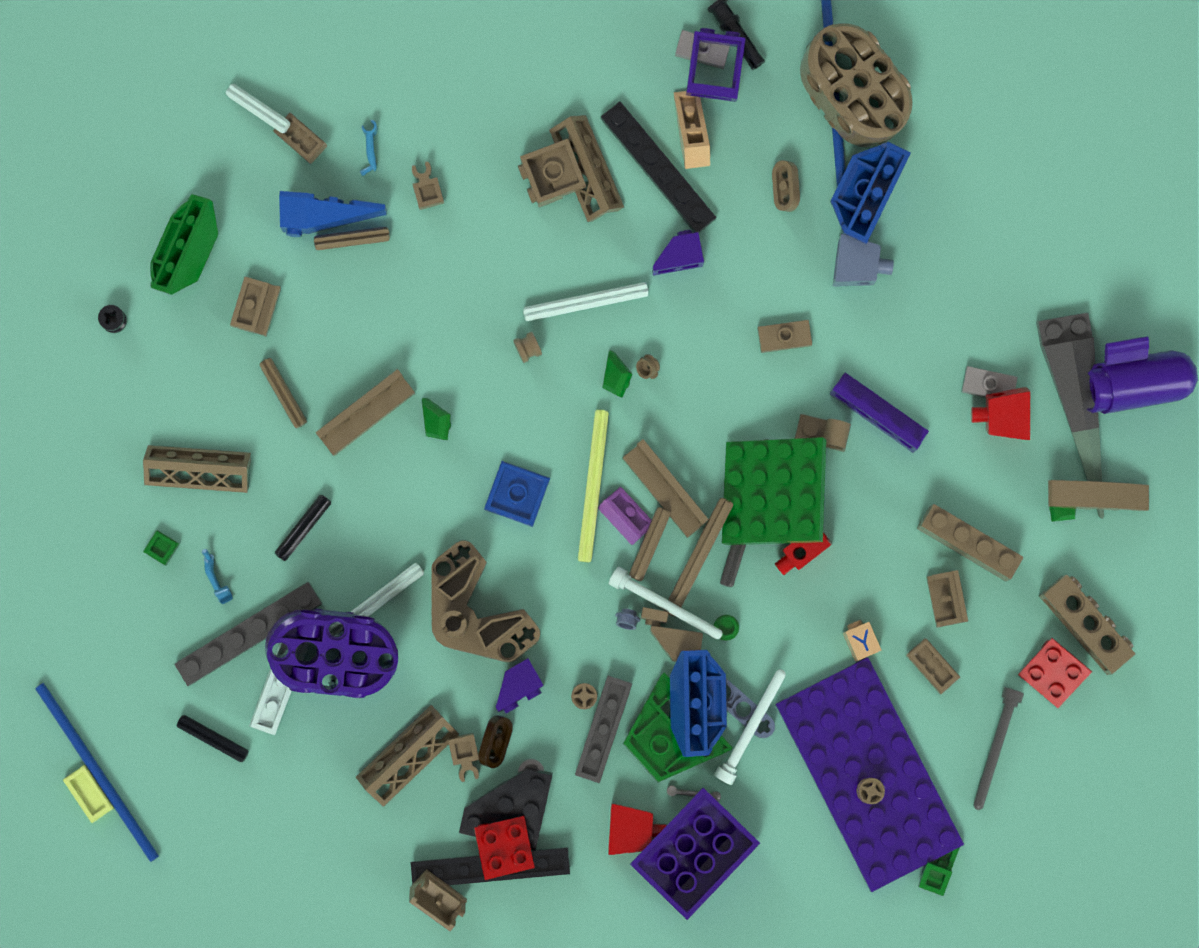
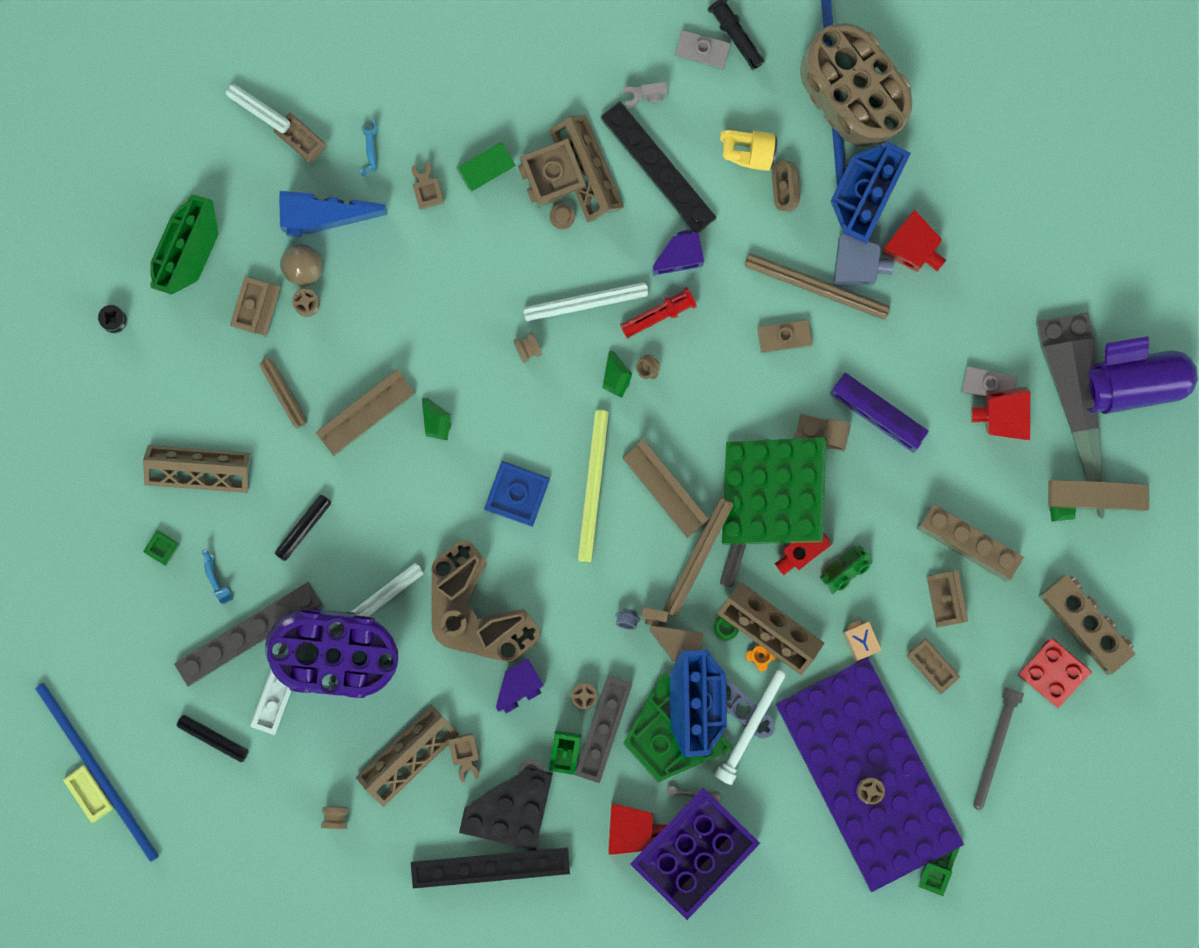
dark tan axle [314,227,390,250] -> none
dark tan hinge [409,869,467,931] -> none
red hinge [474,816,535,880] -> none
dark brown plate [478,715,513,768] -> none
medium lavender slope [598,487,651,545] -> none
light aqua piece [609,567,722,639] -> none
dark tan axle [629,507,671,581] -> none
tan slope [674,91,710,169] -> none
dark purple window [686,28,745,102] -> none
none -> dark tan hair [280,244,323,286]
none -> dark tan wheel [292,288,320,317]
none -> dark tan wheel [321,807,348,829]
none -> green hinge [456,141,516,192]
none -> green slope [549,730,581,775]
none -> dark tan plate [550,204,575,230]
none -> red pin [620,287,697,339]
none -> light grey plate [623,82,668,108]
none -> dark tan brick [717,581,824,675]
none -> light yellow piece [720,130,777,171]
none -> dark tan axle [745,253,890,319]
none -> light orange plate [746,643,777,671]
none -> green hinge [820,545,873,594]
none -> red torso [881,210,946,272]

